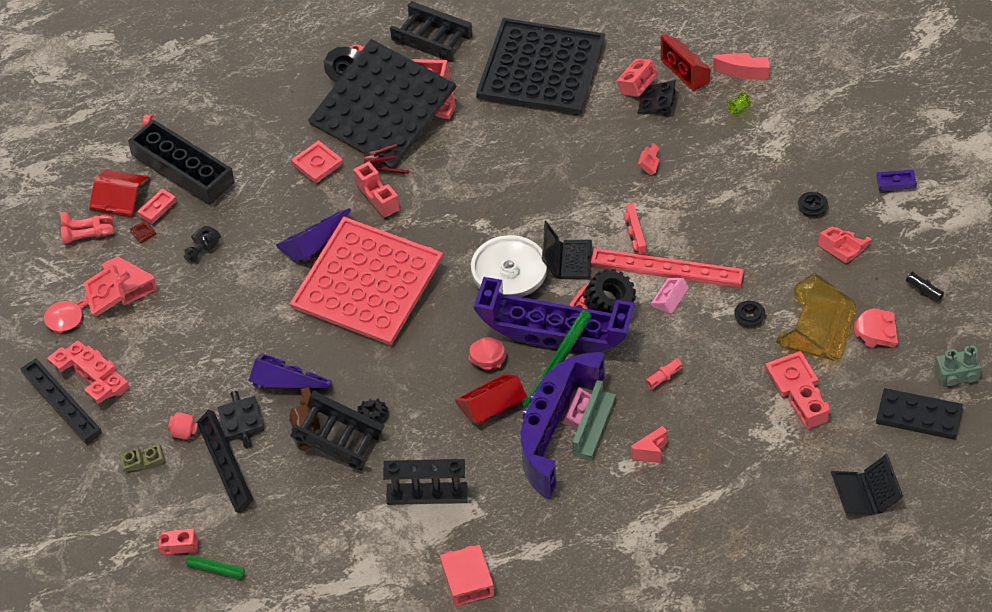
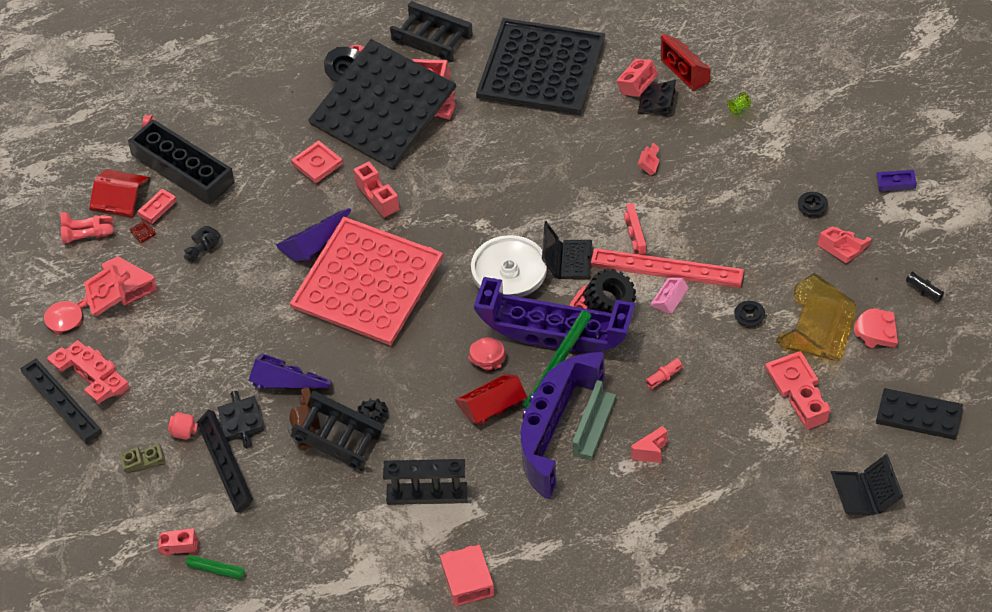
dark red plant [364,144,409,174] -> none
bright pink slope [561,387,591,428] -> none
coral slope [713,53,769,80] -> none
sand green brick [934,345,982,387] -> none

